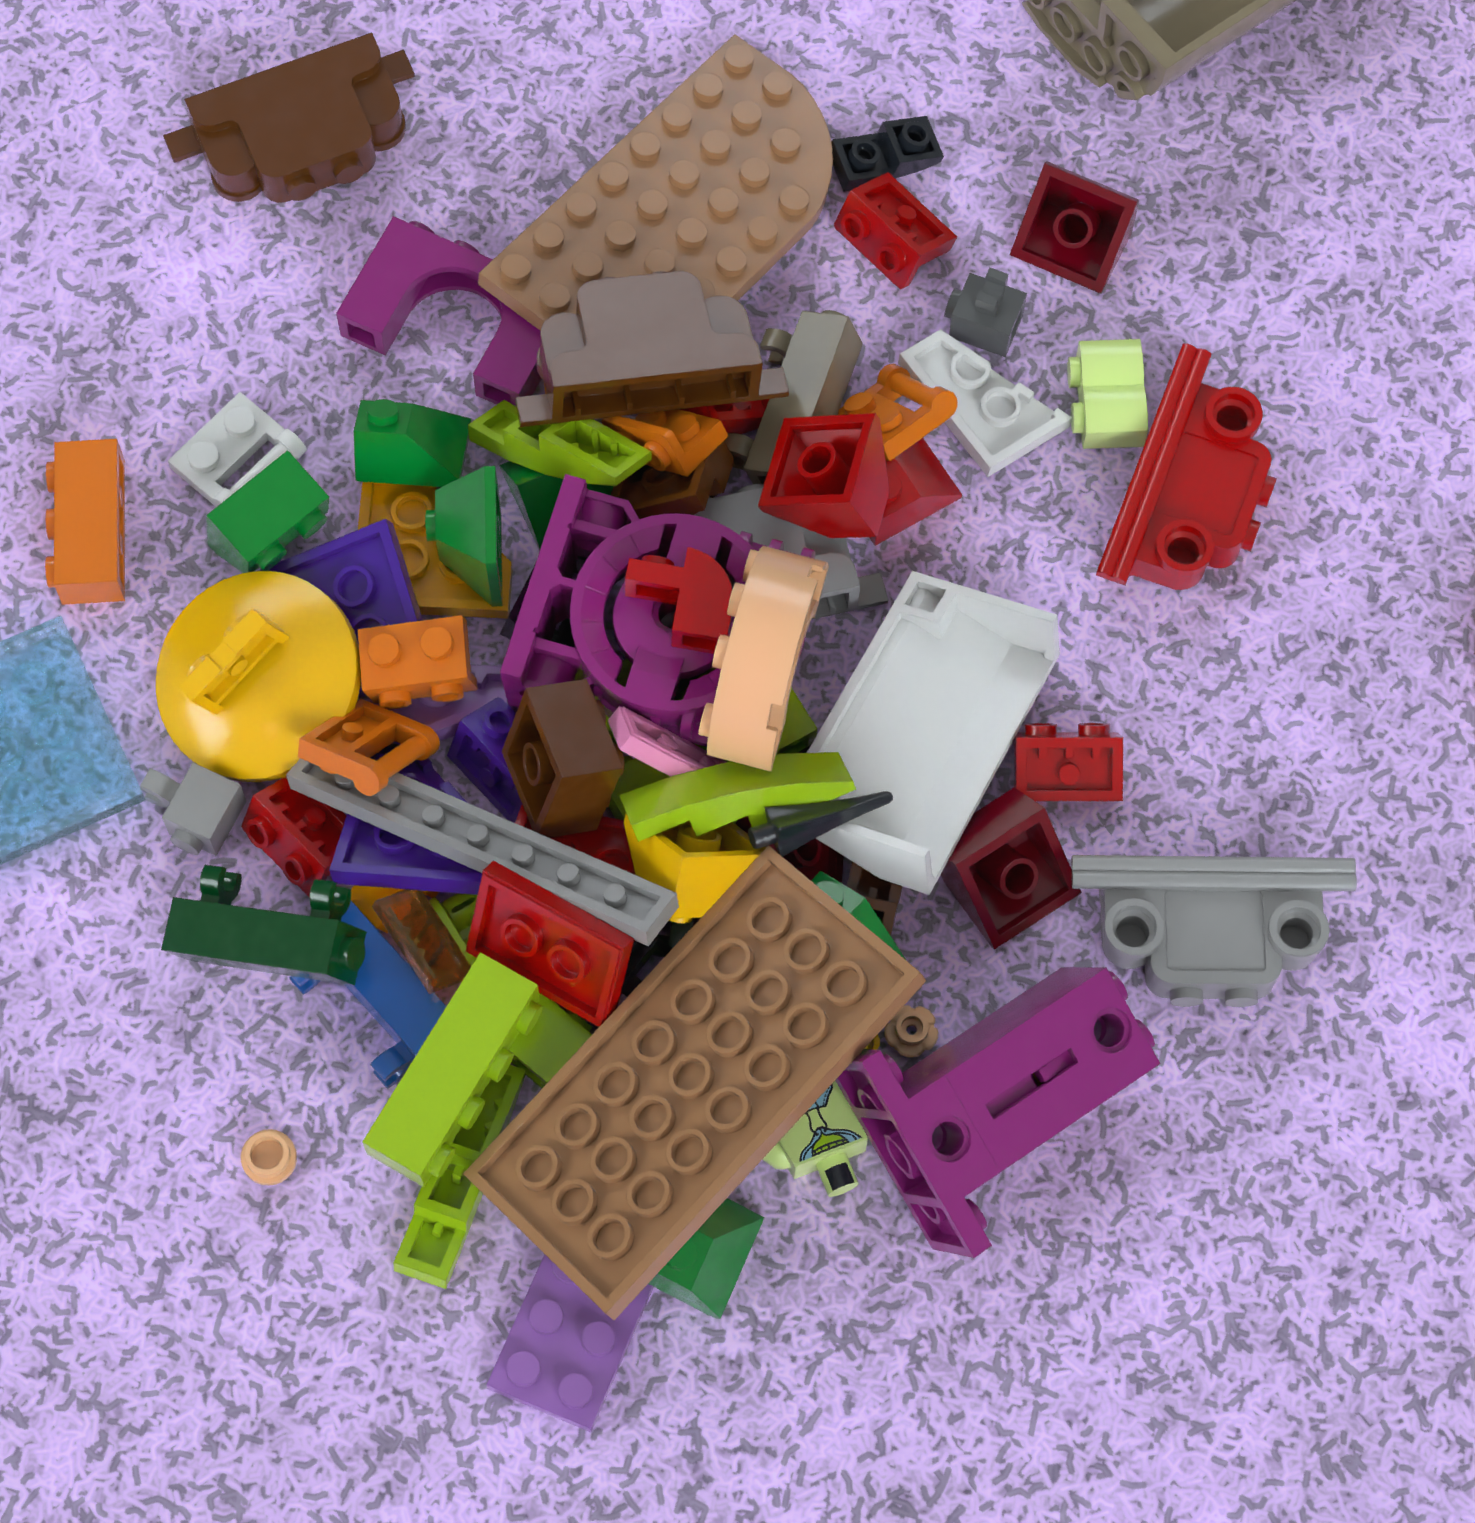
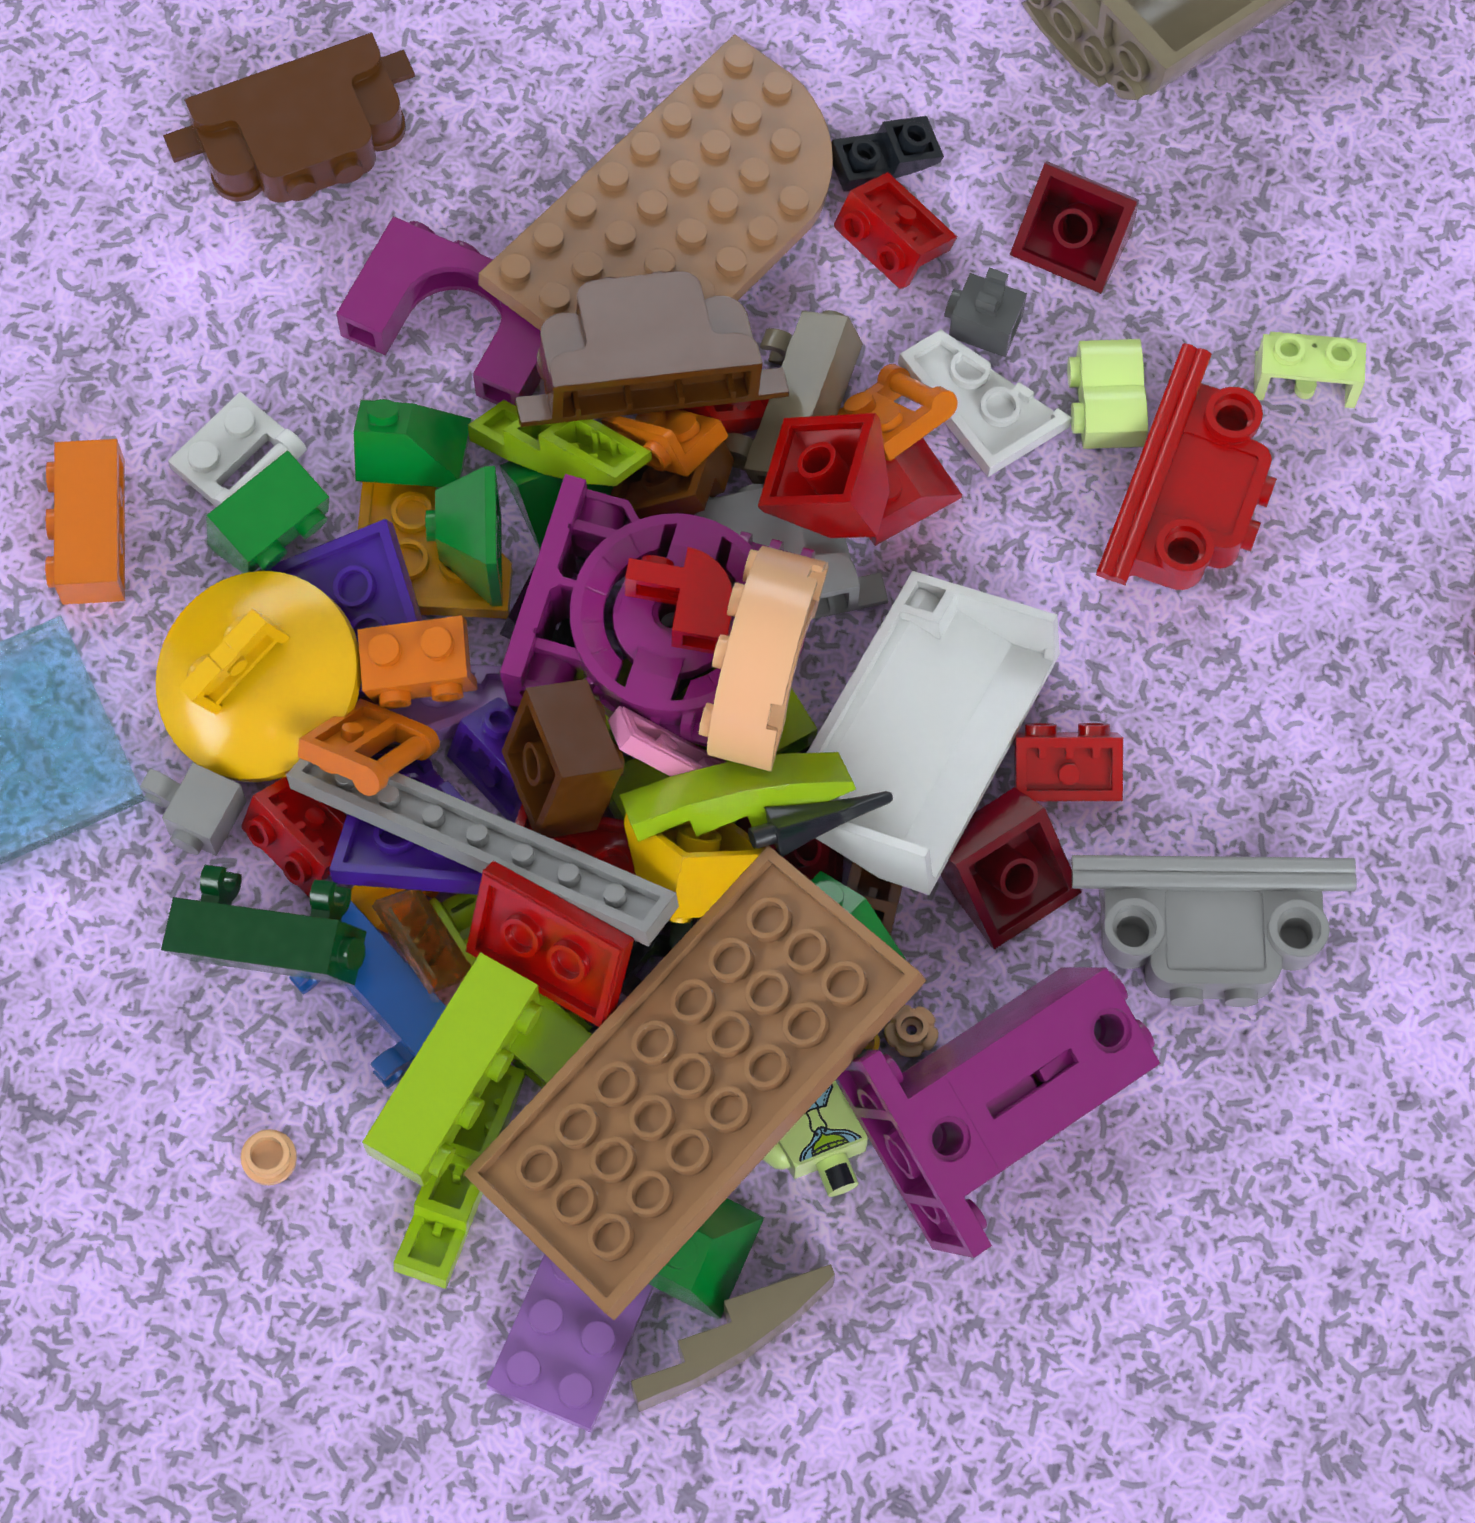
none -> dark tan slope [631,1264,835,1412]
none -> yellowish green window [1253,331,1366,408]

